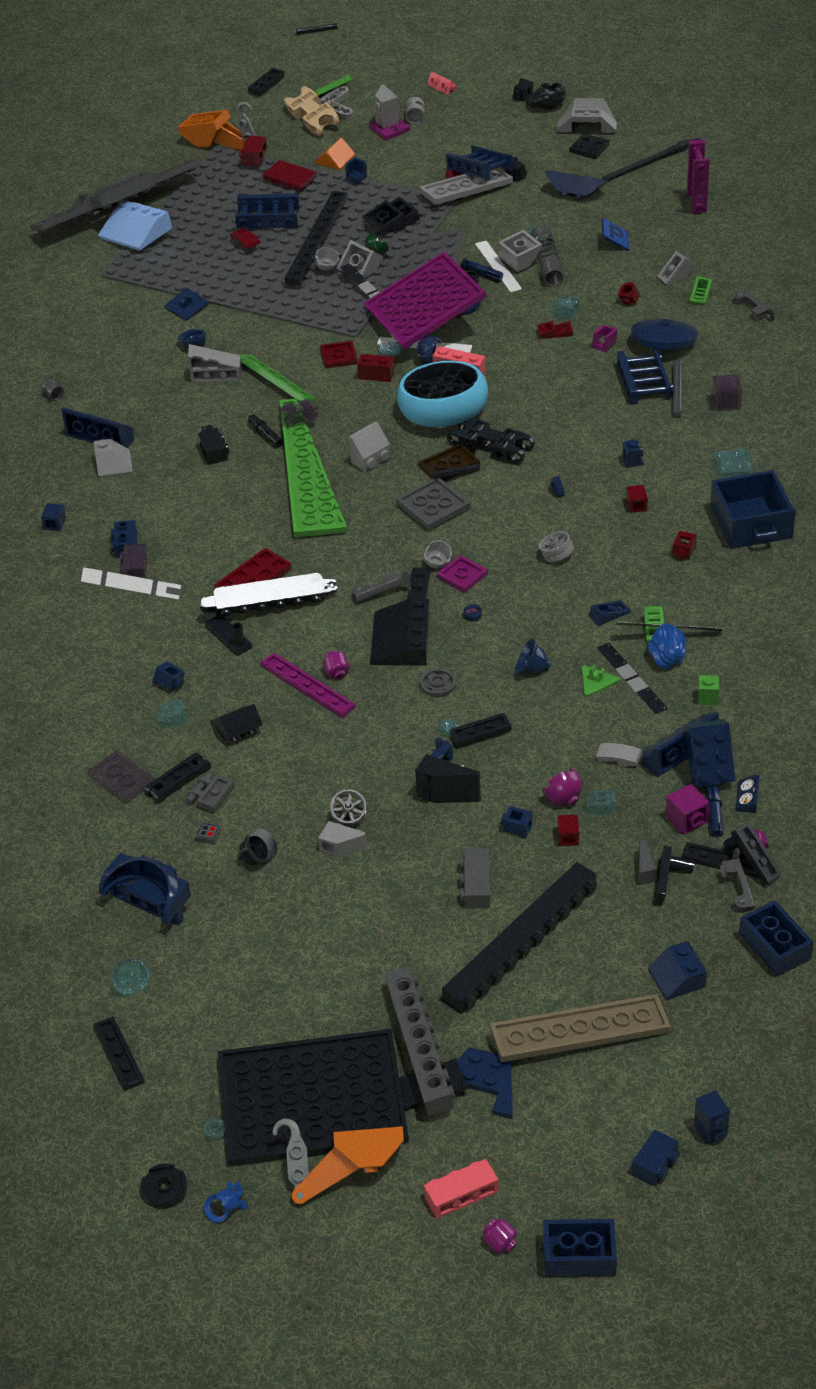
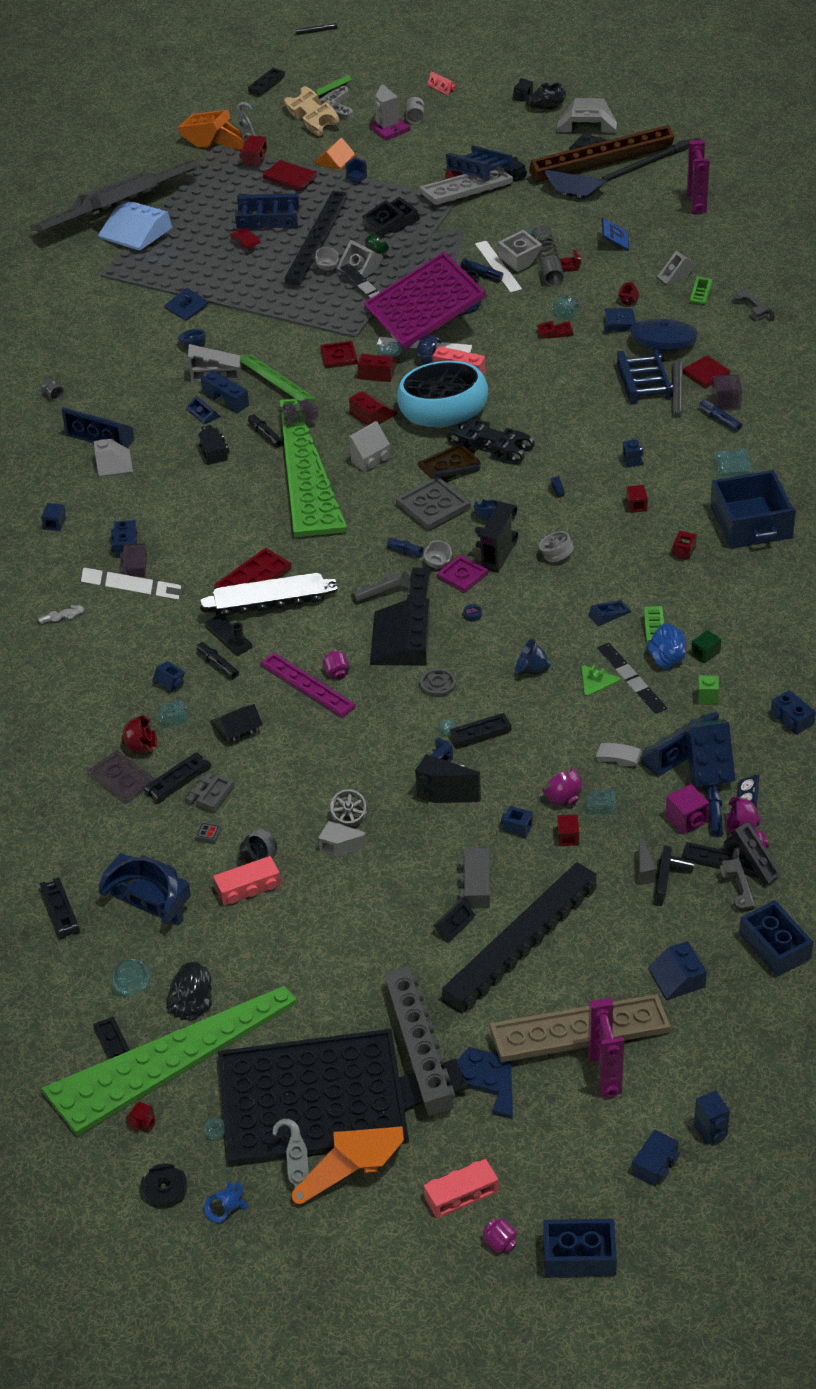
magenta window [592,324,617,353] -> none
black sticker [615,622,724,631] -> none
none -> light grey animal [38,605,85,625]
none -> black plate [39,877,80,939]
none -> bright green wing [41,986,297,1137]
none -> dark red cylinder [121,715,157,755]
none -> dark red plate [126,1102,156,1133]
none -> black piece [166,962,212,1021]
none -> dark blue slope [186,395,221,424]
none -> black axle [196,642,239,680]
none -> dark blue arch [201,370,249,414]
none -> coral brick [213,856,281,906]
none -> dark red slope [349,391,397,426]
none -> dark blue pin [387,537,424,557]
none -> black plate [433,899,475,942]
none -> dark blue hair [474,499,498,521]
none -> black piece [475,501,518,573]
none -> reddish brown brick [529,125,675,183]
none -> dark red bracket [559,250,581,272]
none -> magenta fence [588,998,624,1098]
none -> dark blue hat [604,308,636,333]
none -> dark red tile [682,355,730,389]
none -> dark green brick [691,630,721,663]
none -> dark blue axle [699,399,743,432]
none -> magenta cylinder [725,797,761,837]
none -> dark blue brick [771,690,816,735]

